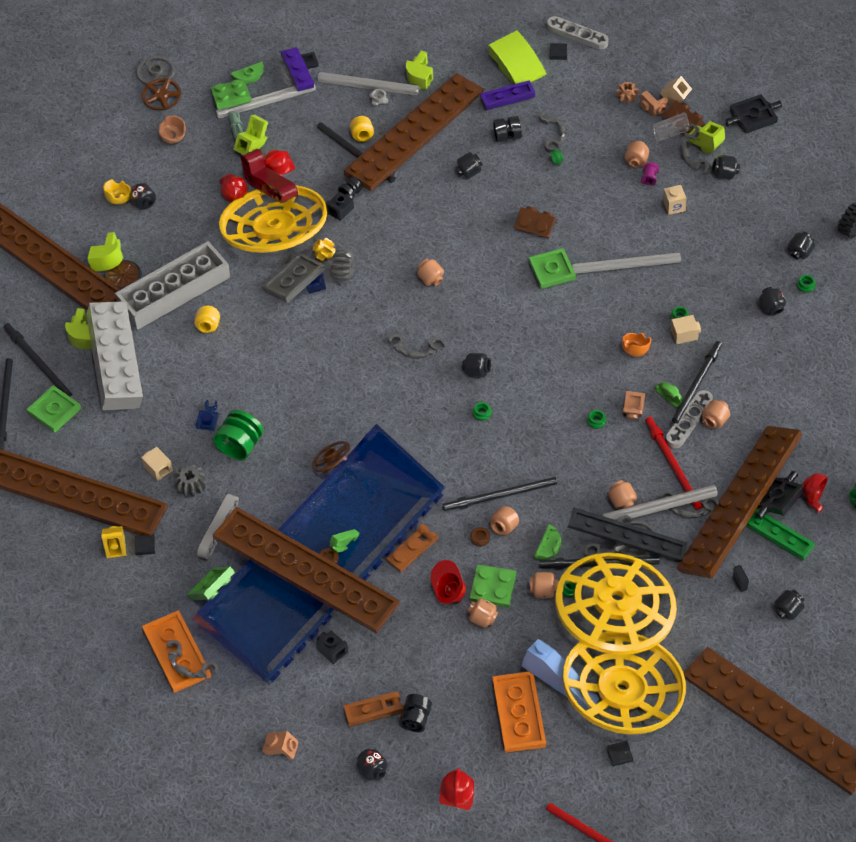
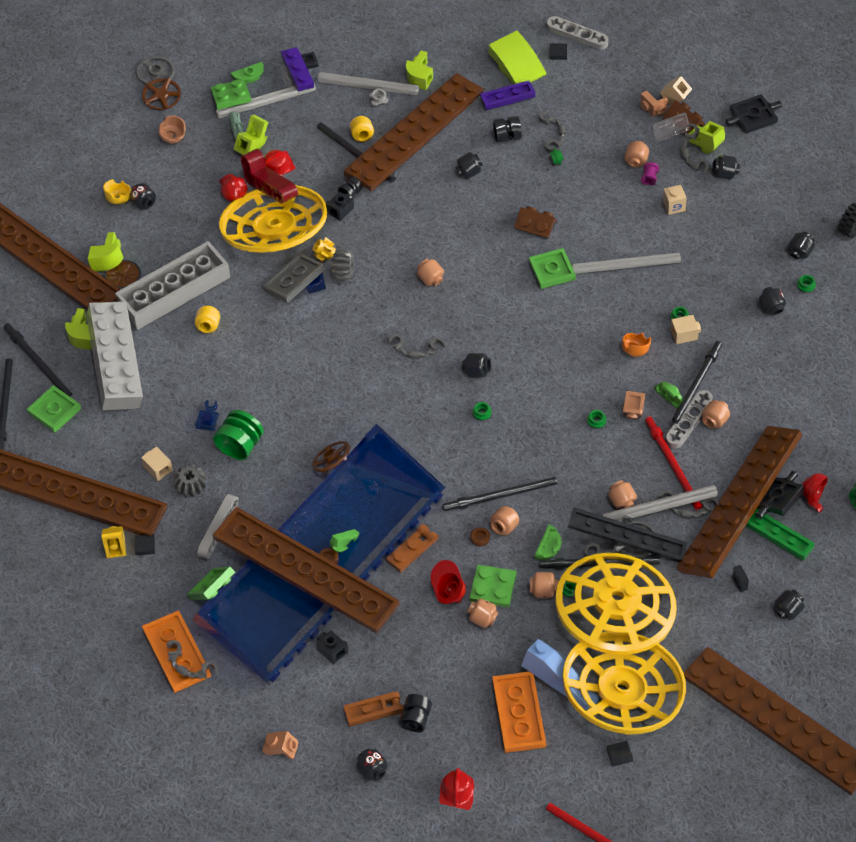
nougat gear [616,82,639,104] -> none

